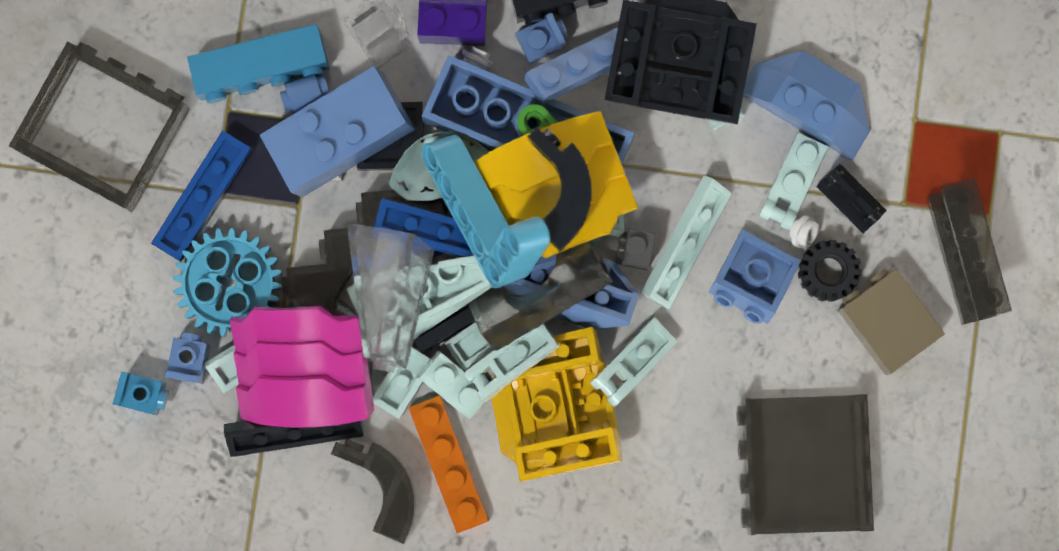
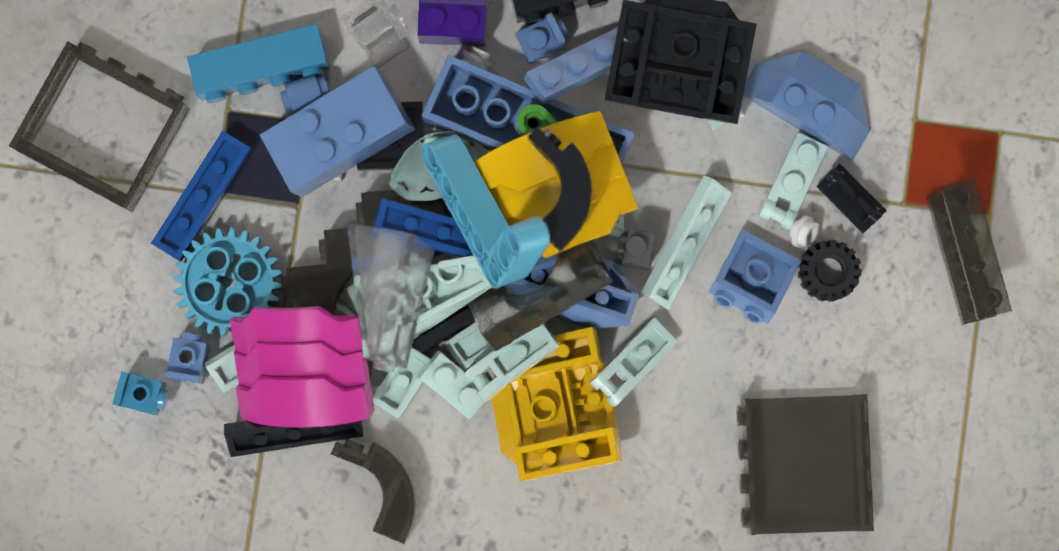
orange plate [408,395,489,534] -> none
dark tan brick [838,269,945,375] -> none

